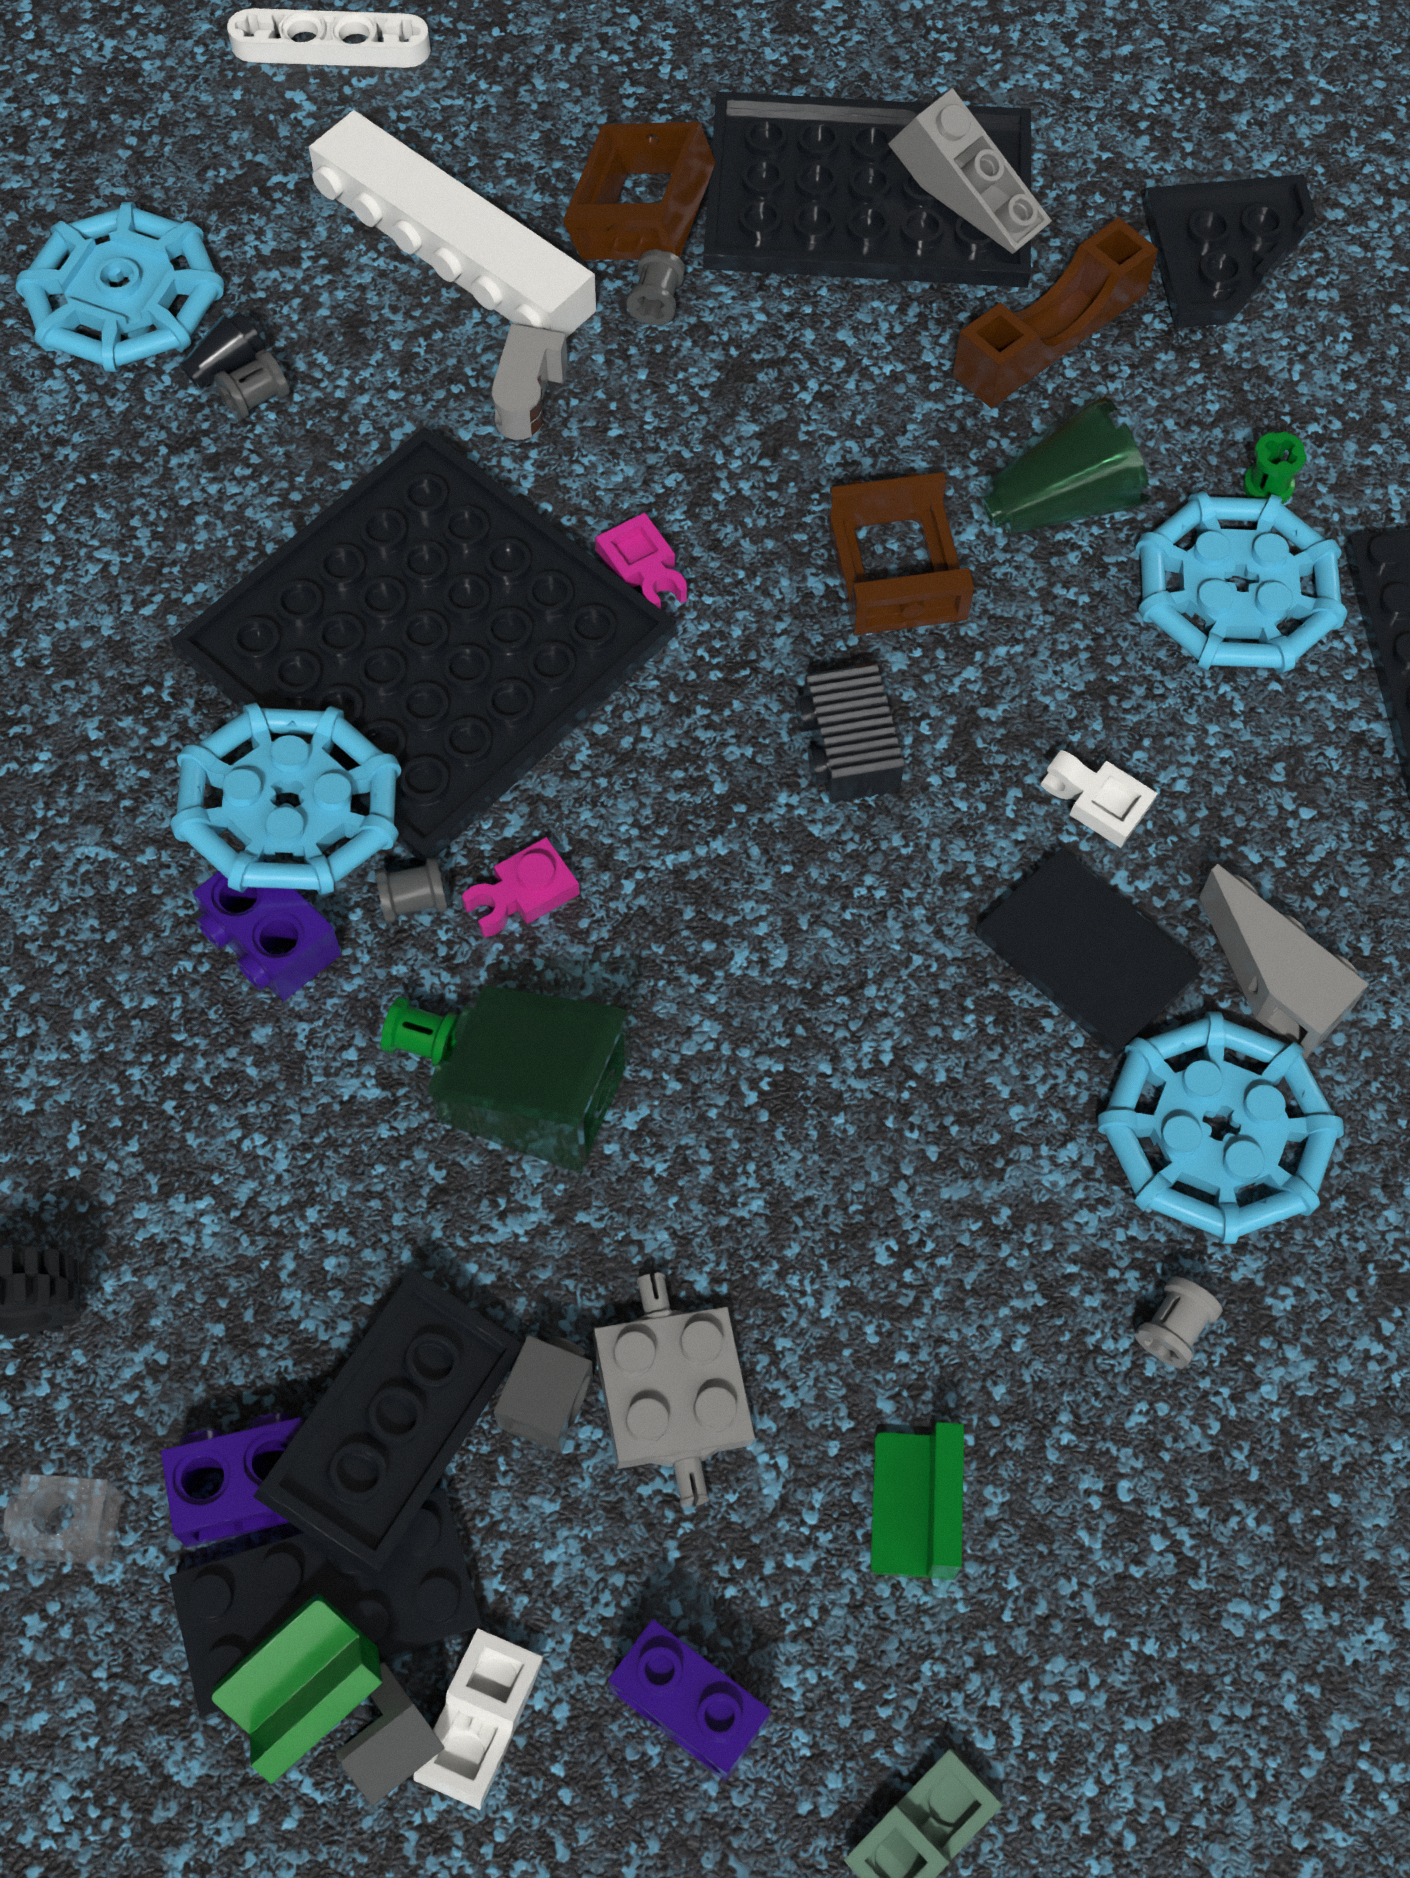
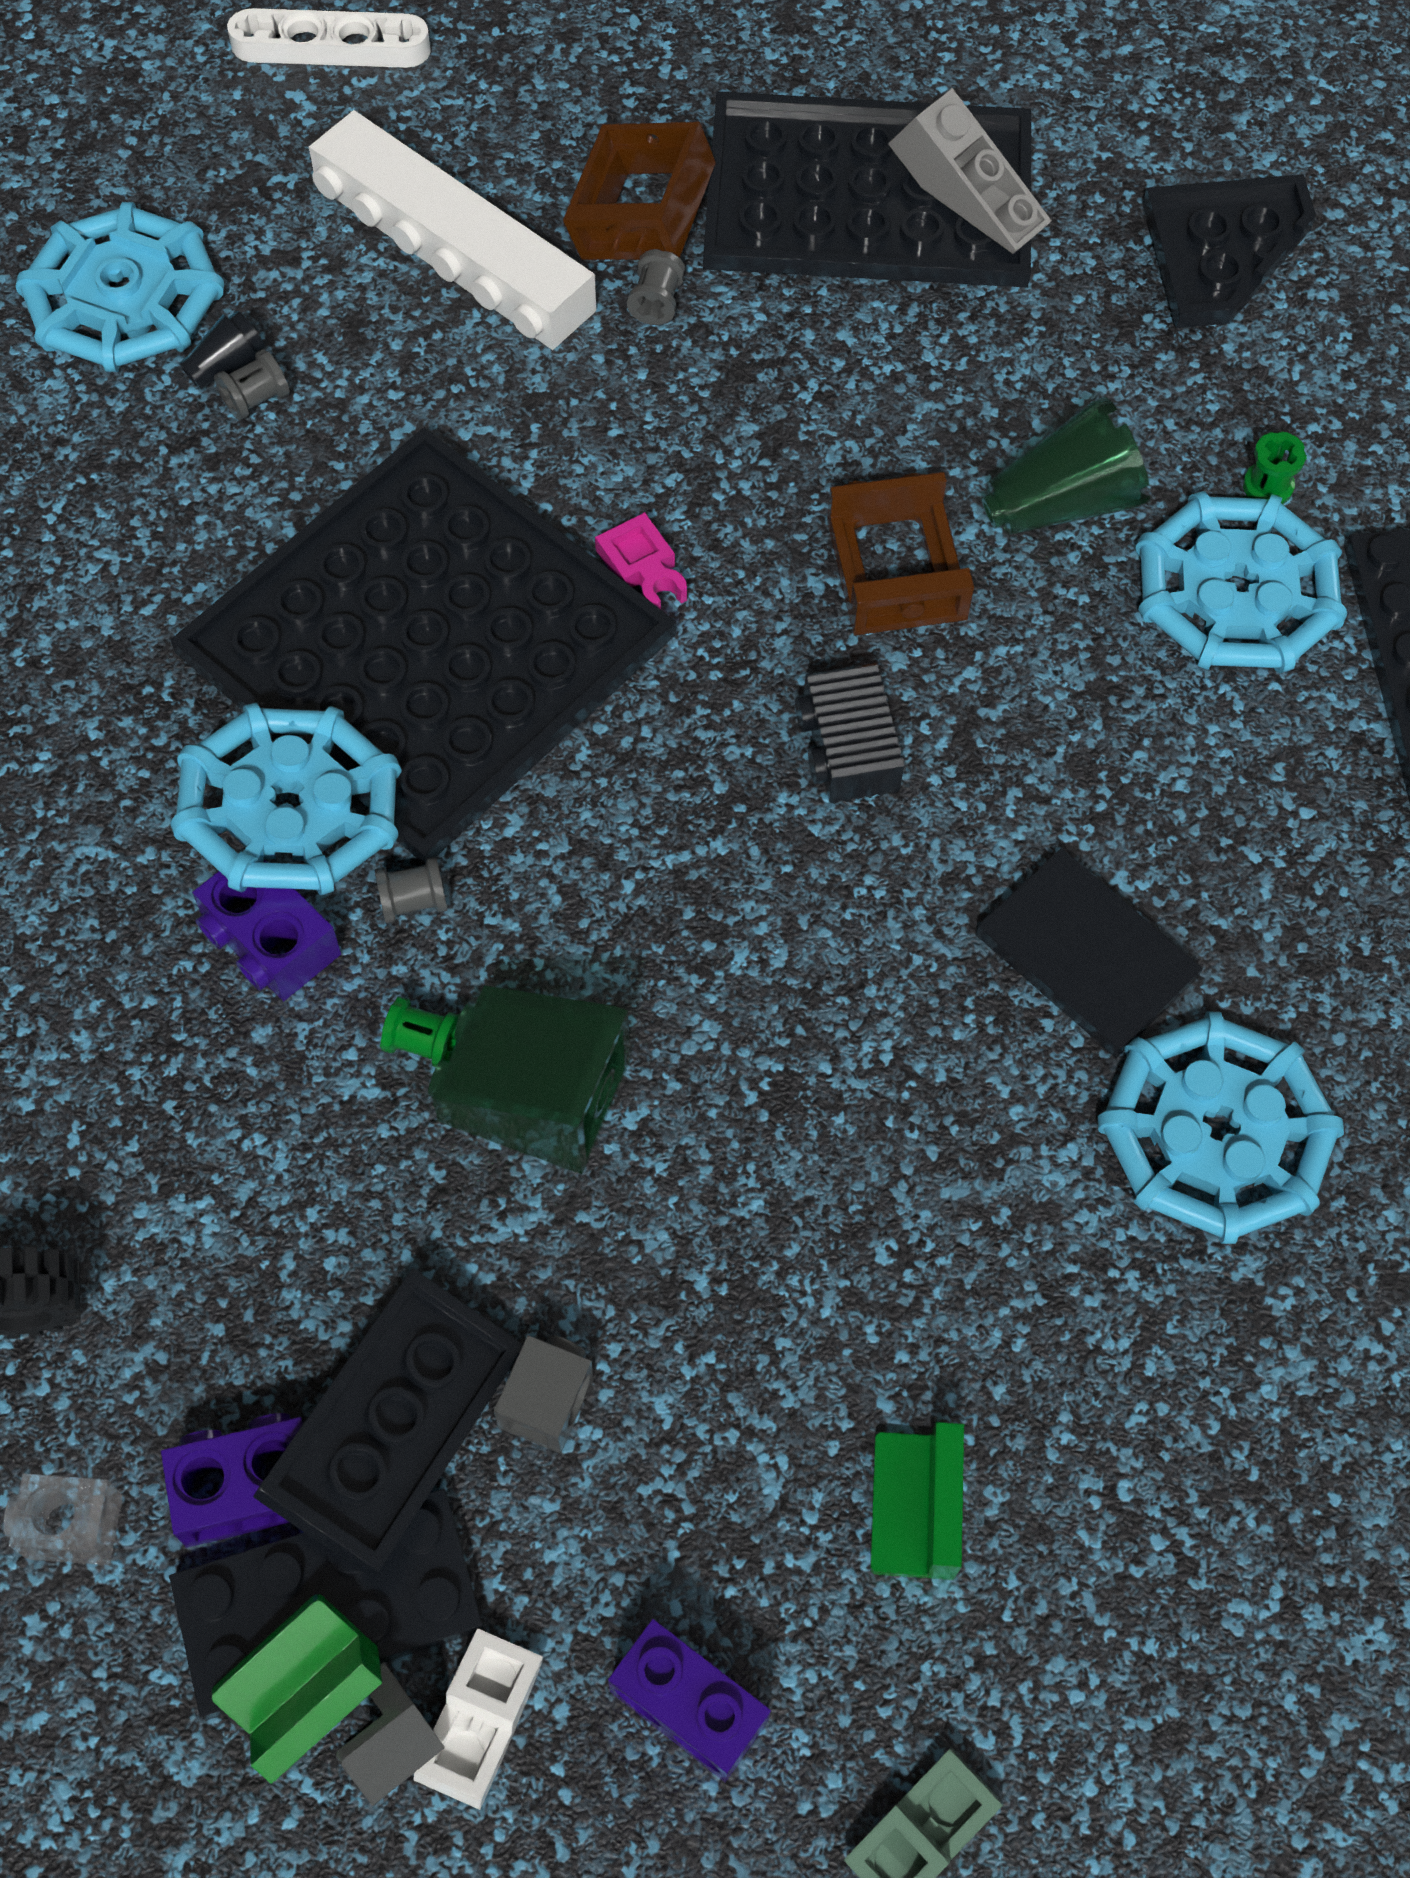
dark pink plate [461,837,580,937] -> none
light grey leg [492,324,568,440] -> none
light grey plate [593,1273,755,1507] -> none
reddish brown arch [953,217,1158,409] -> none
white plate [1041,750,1158,848] -> none
light grey bush [1134,1277,1223,1369] -> none
light grey slope [1199,864,1368,1060] -> none

